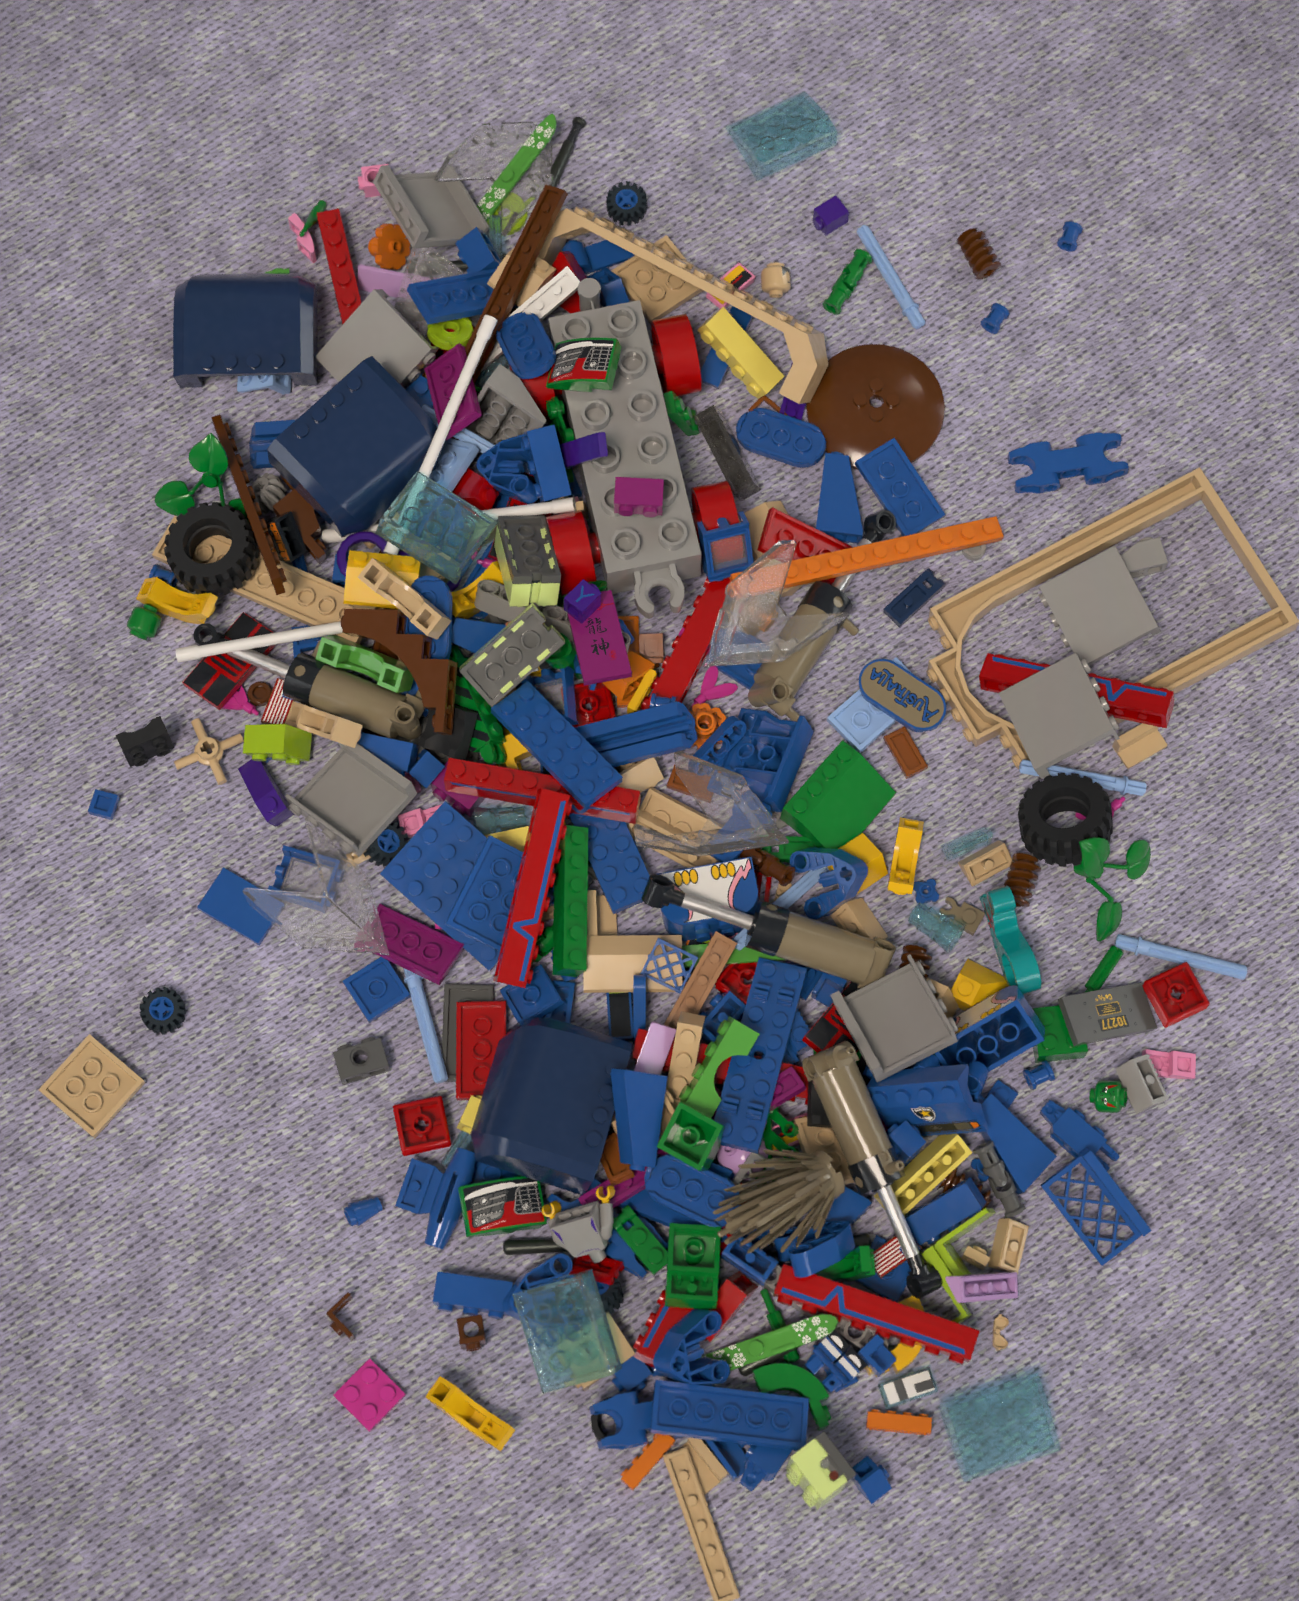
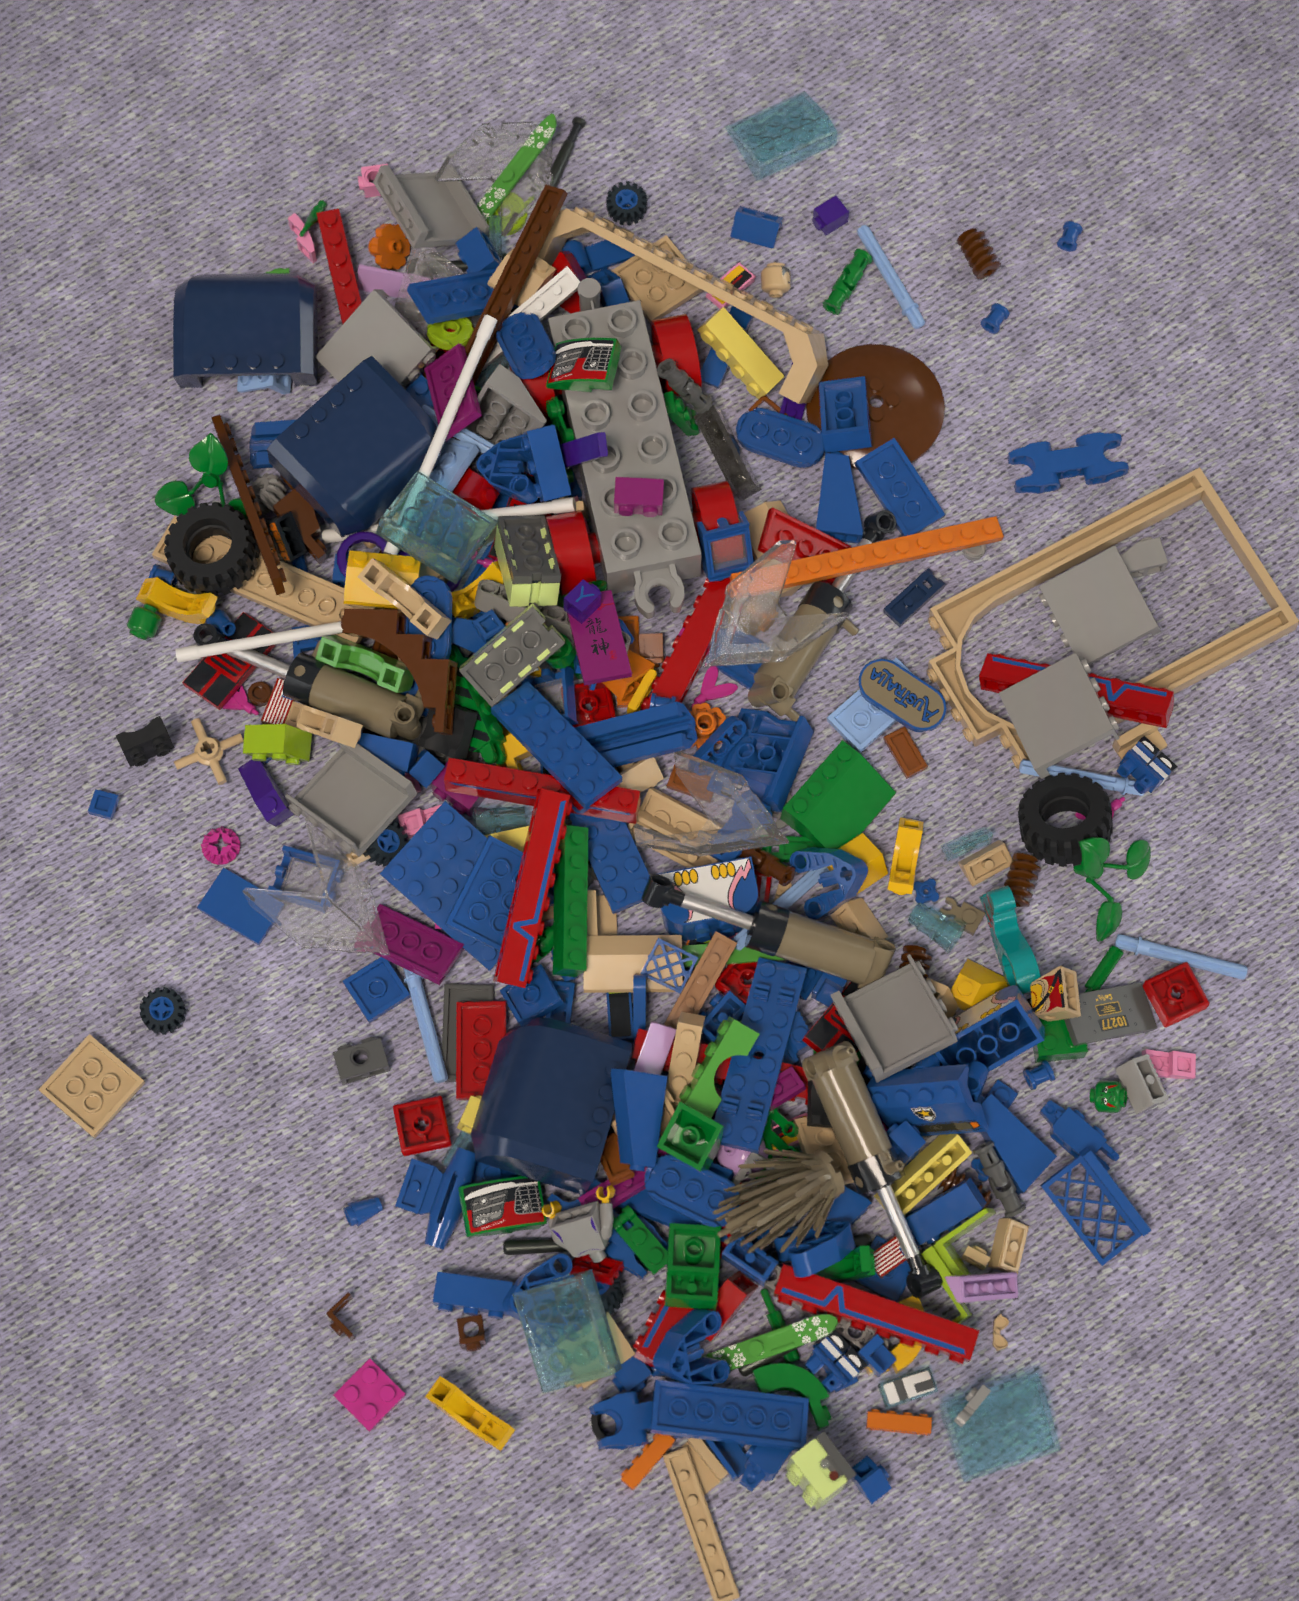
none -> dark pink gear [201,826,240,865]
none -> blue cone [206,610,236,636]
none -> blue slope [472,609,505,644]
none -> dark grey piece [657,359,713,414]
none -> blue panel [730,206,783,249]
none -> blue slope [819,376,872,453]
none -> light grey plate [954,1384,991,1428]
none -> torso [1026,966,1081,1021]
none -> blue hips [1117,736,1178,794]

